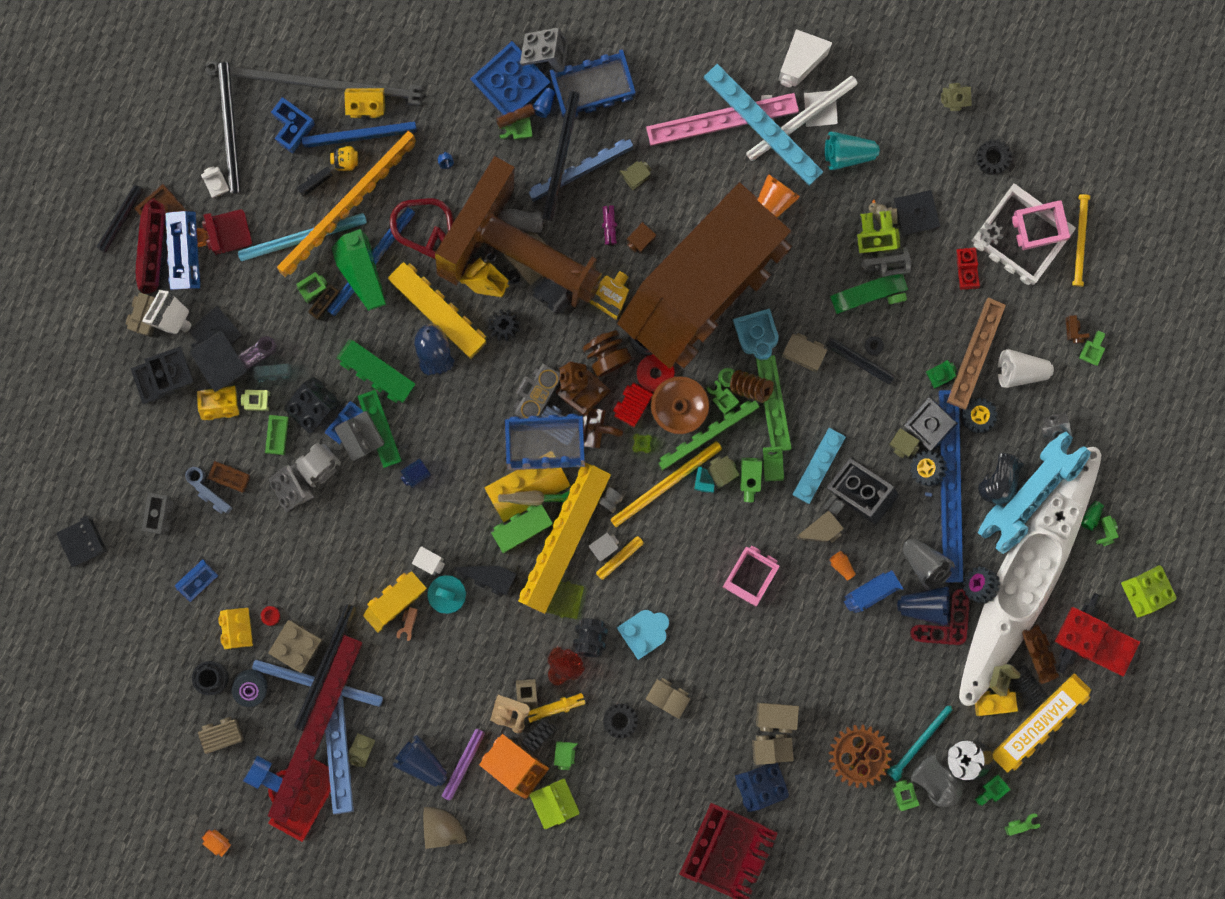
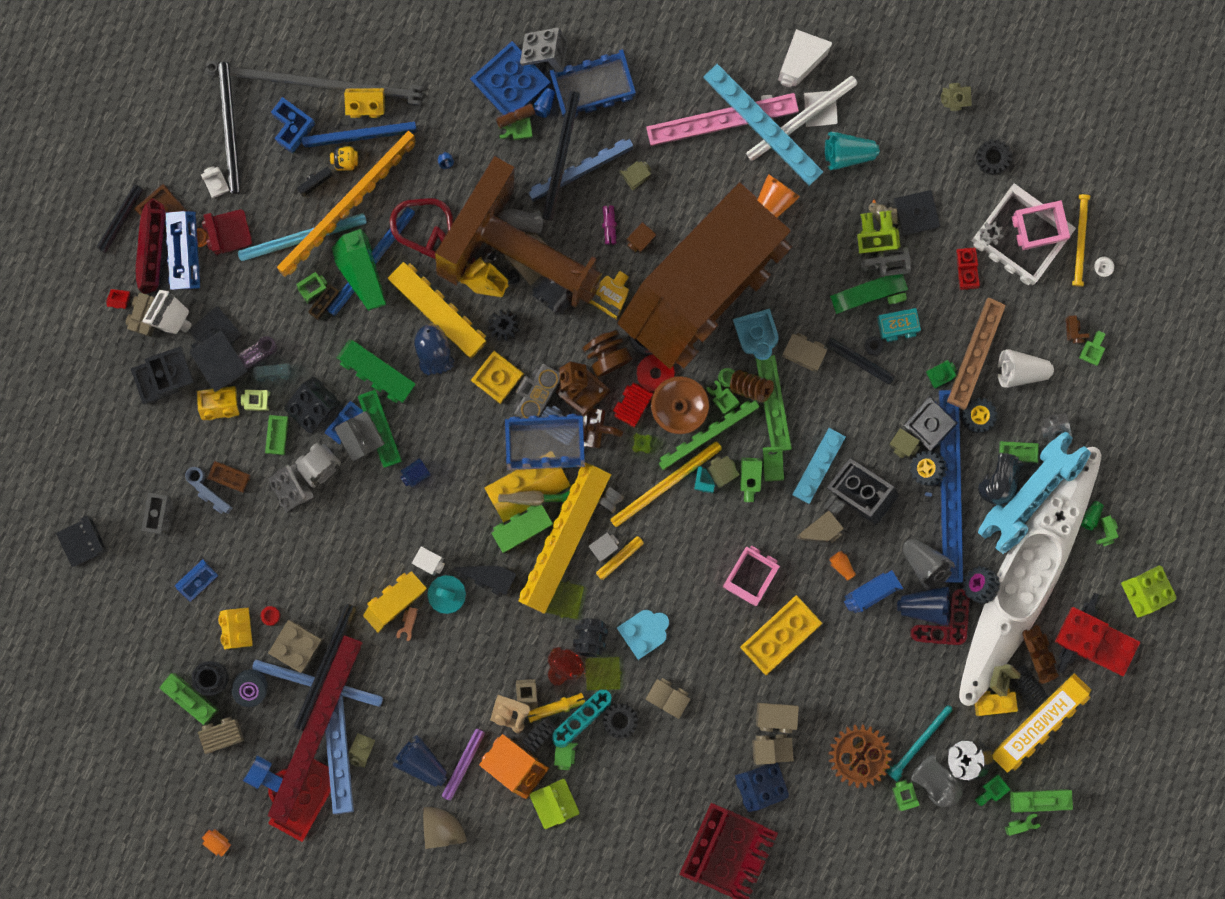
none -> red plate [106,289,130,309]
none -> bright green piece [159,673,219,725]
none -> yellow tile [471,351,524,404]
none -> teal beam [552,689,611,748]
none -> clear neon green piece [584,657,622,690]
none -> yellow plate [740,595,823,675]
none -> teal brick [877,308,921,342]
none -> bright green plate [999,441,1039,463]
none -> bright green piece [1010,789,1073,812]
none -> white tile [1094,257,1114,277]

